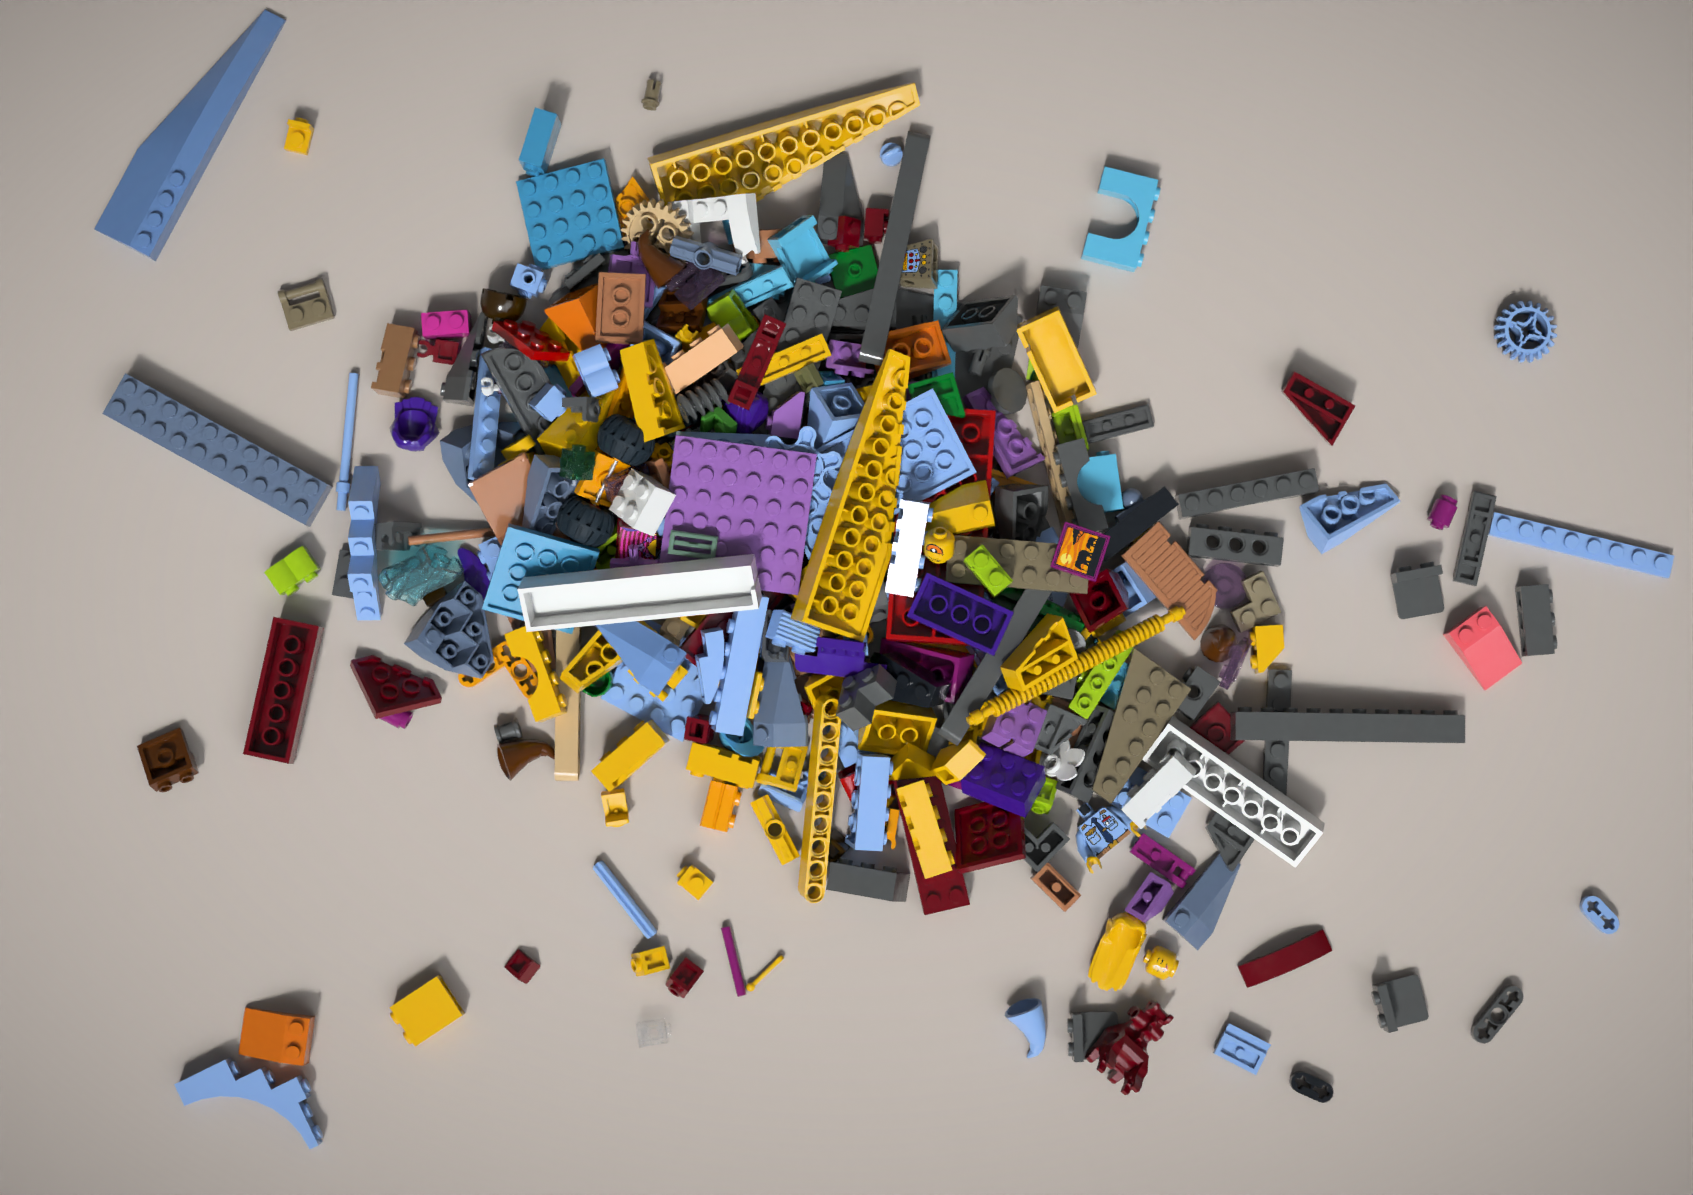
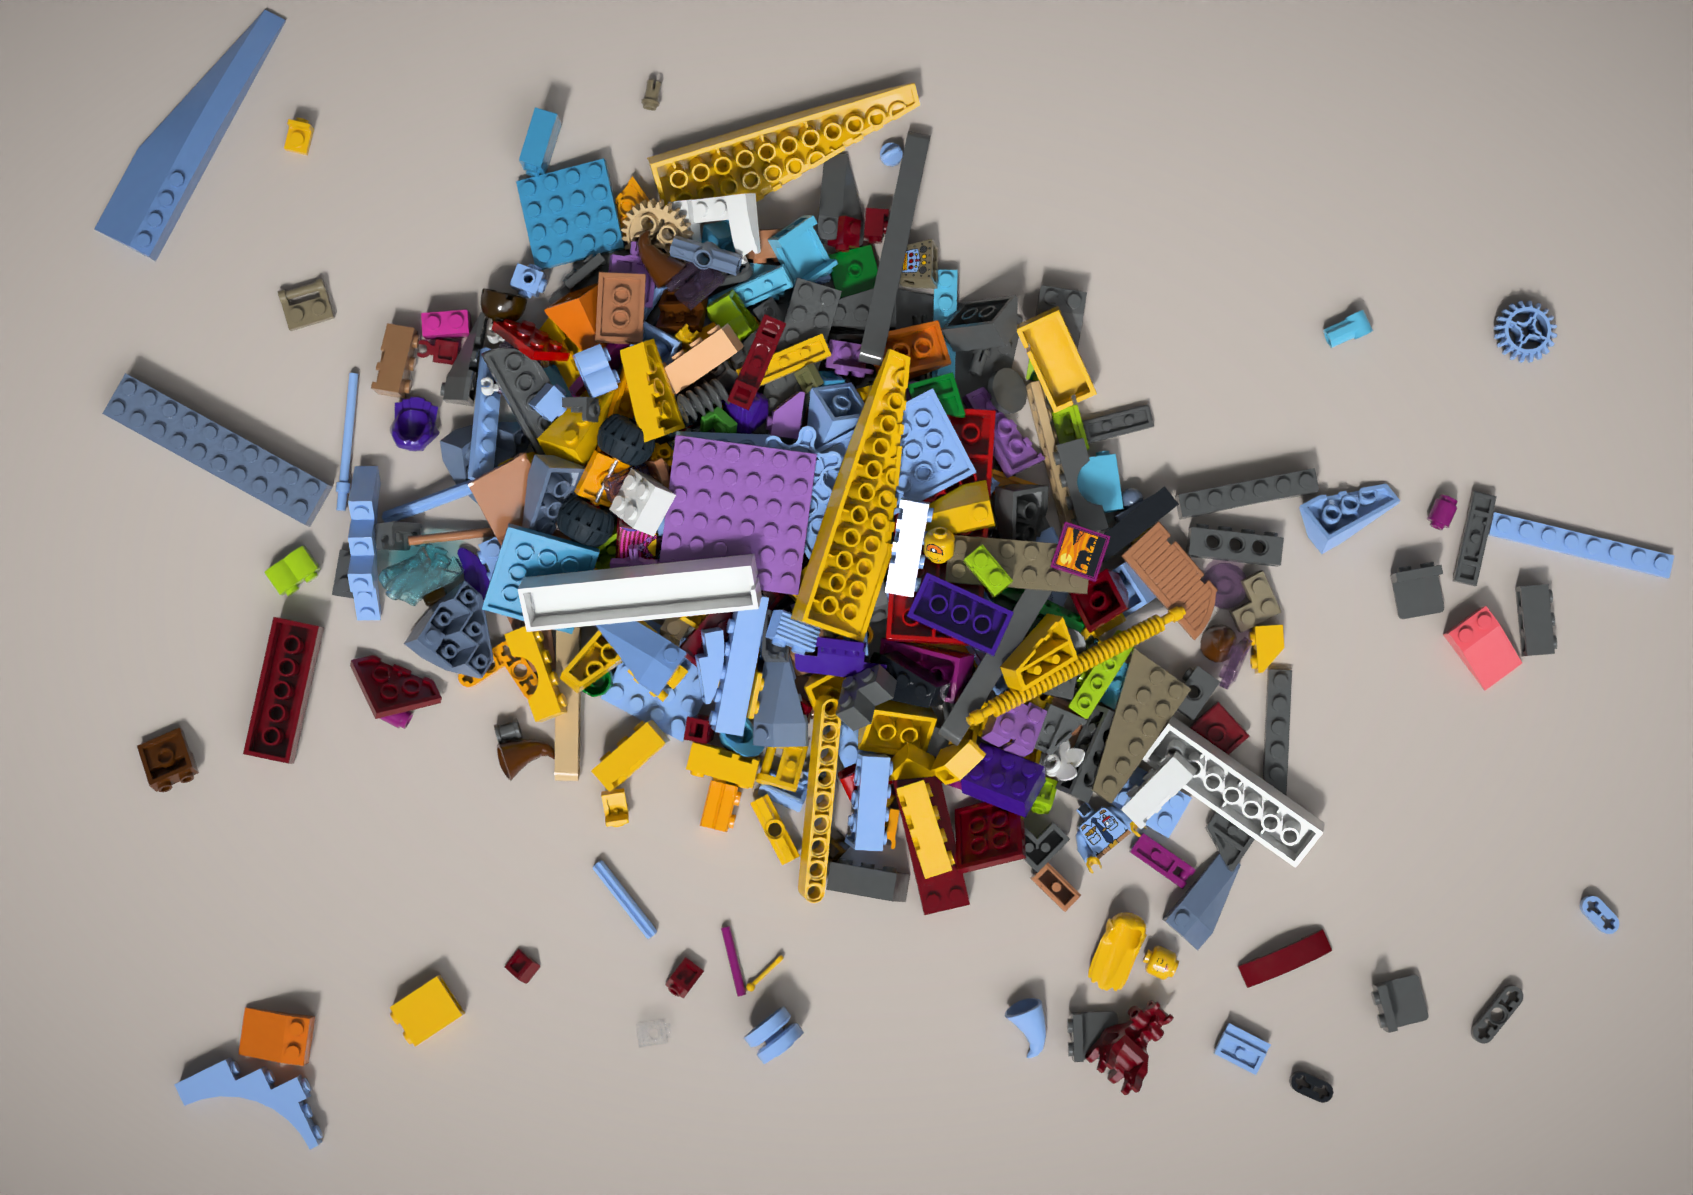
yellow beam [501,434,536,460] -> none
clear green brick [559,444,595,480] -> none
yellow bracket [631,946,670,977] -> none
sand green tile [668,530,719,559] -> none
yellow bracket [677,864,714,900] -> none
medium azure arch [1081,166,1161,272] -> none
medium lavender slope [1125,872,1174,923] -> none
dark grey brick [1230,707,1465,743] -> none
dark red wedge [1281,371,1355,446] -> none
none -> light blue axle [382,480,472,523]
none -> dark azure brick [701,221,735,253]
none -> light blue wheel [744,1006,804,1064]
none -> medium azure piece [1323,310,1373,348]

